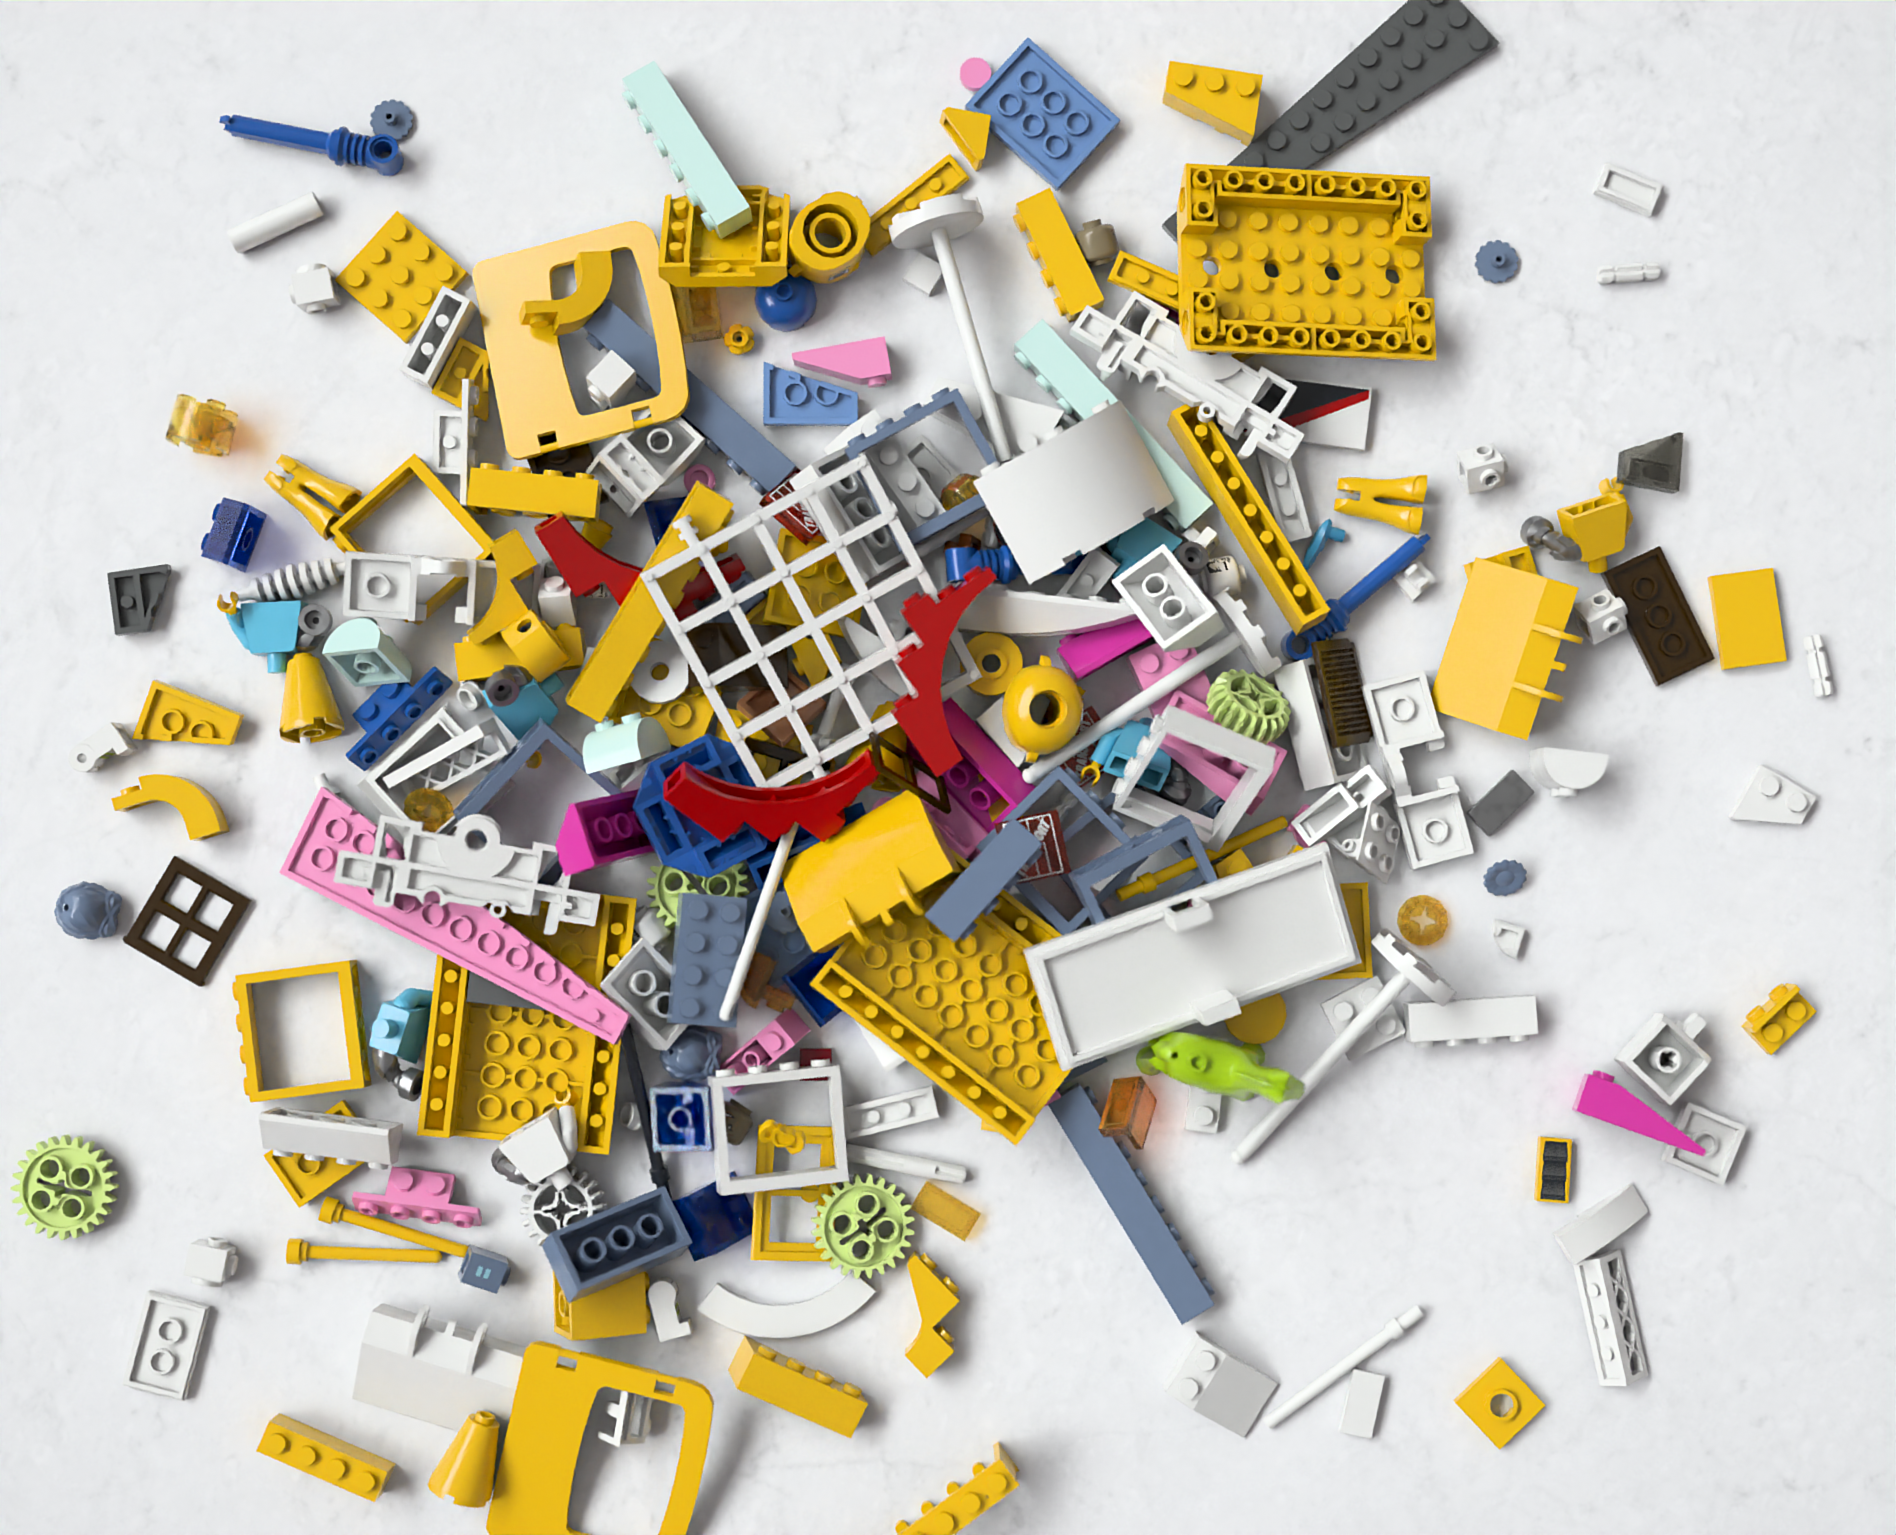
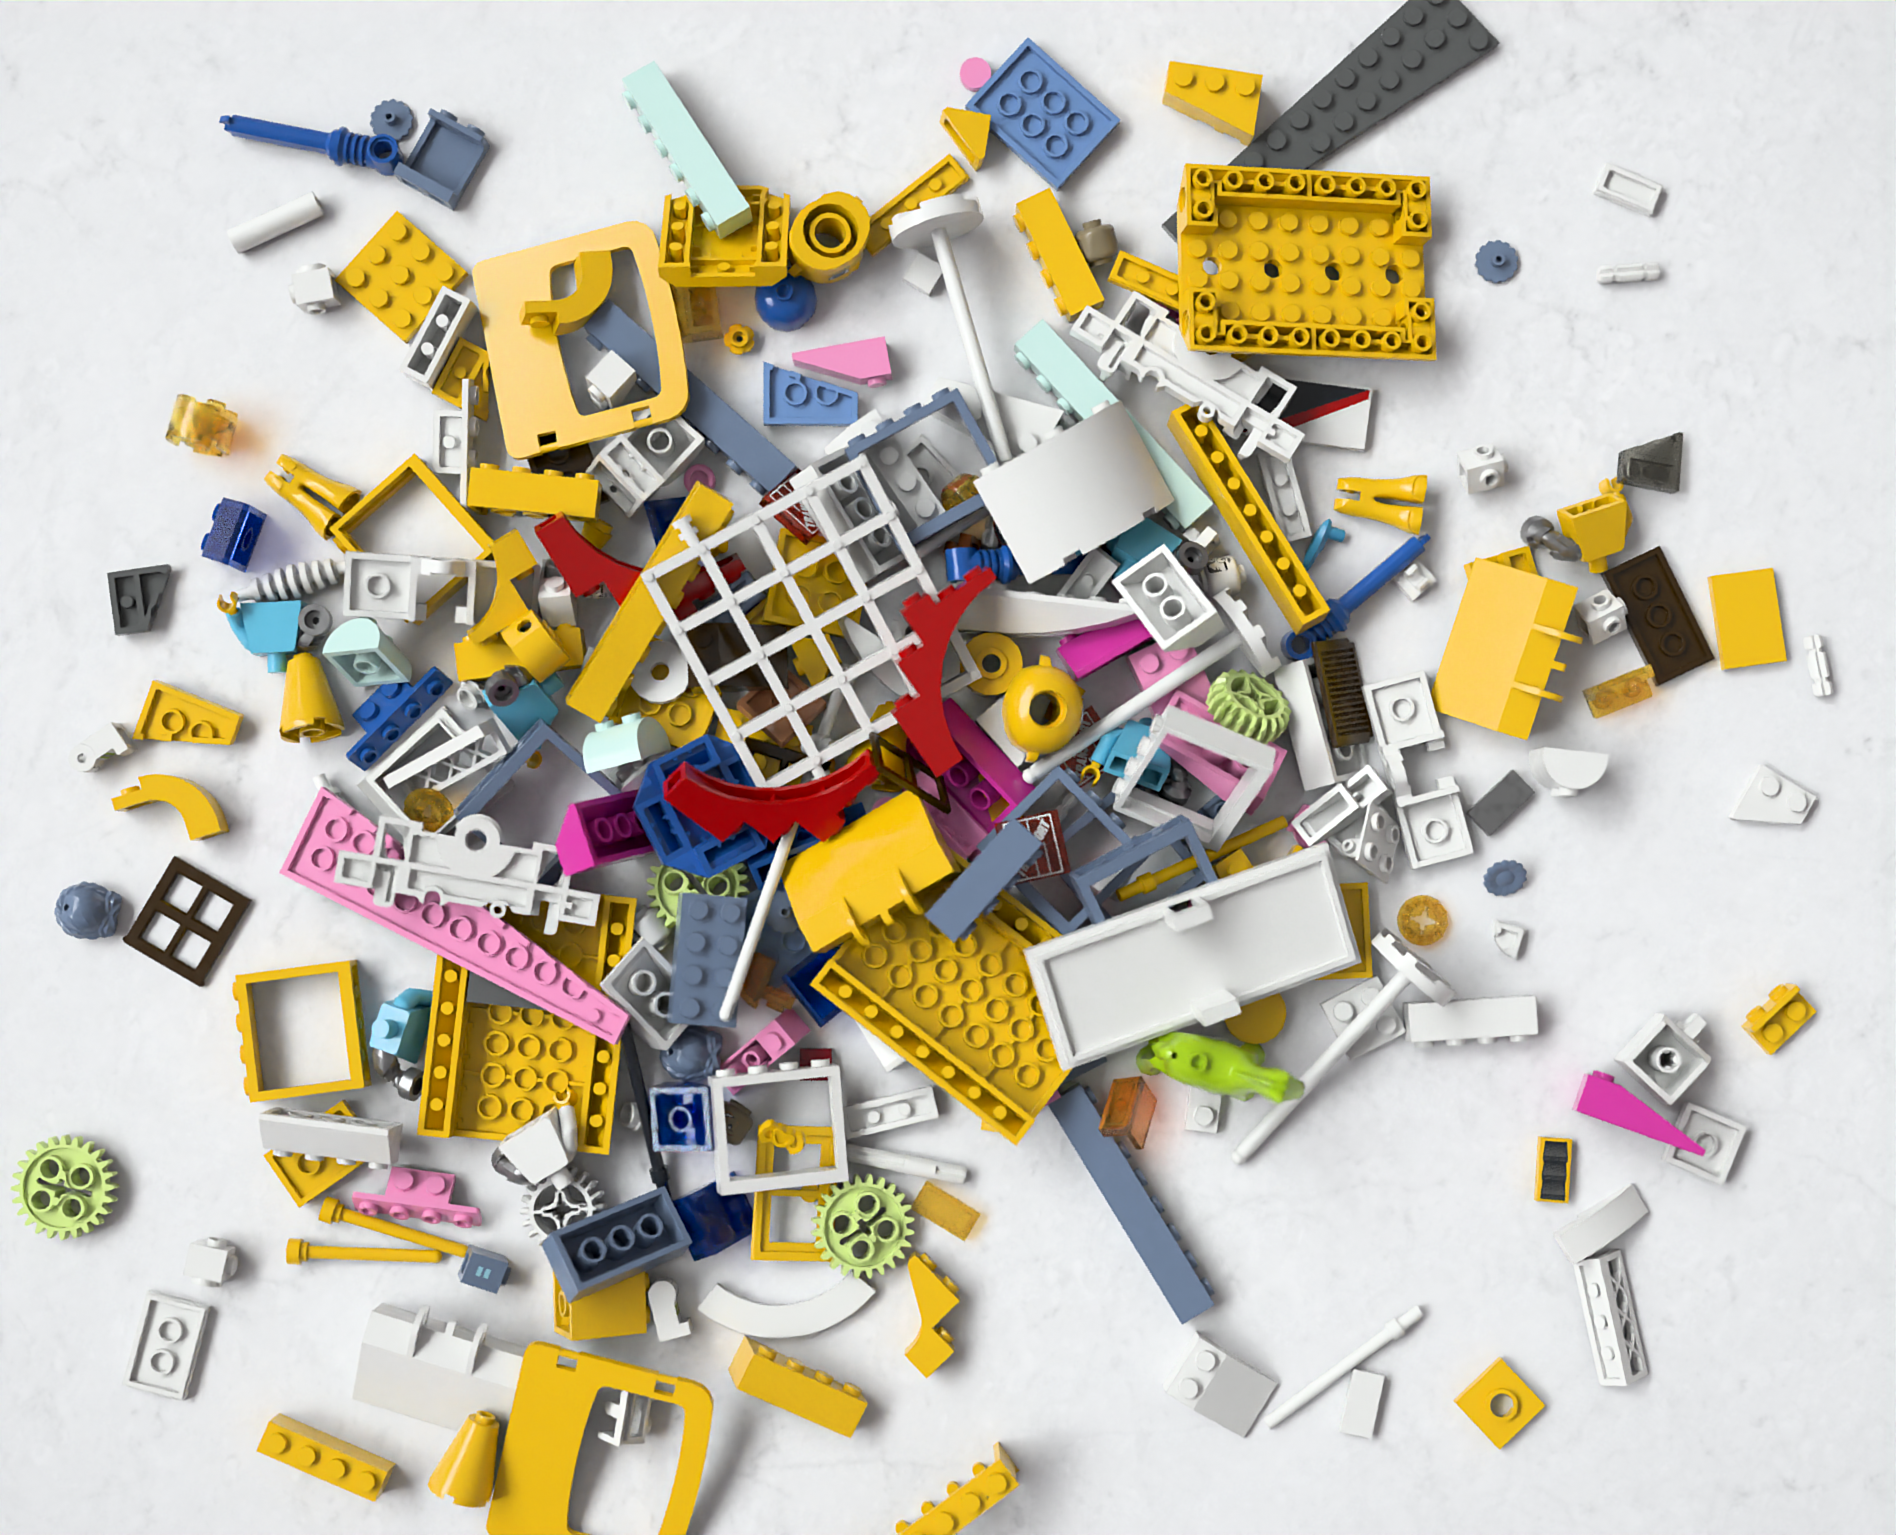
none -> sand blue panel [393,108,490,211]
none -> clear yellow bracket [1582,664,1655,719]

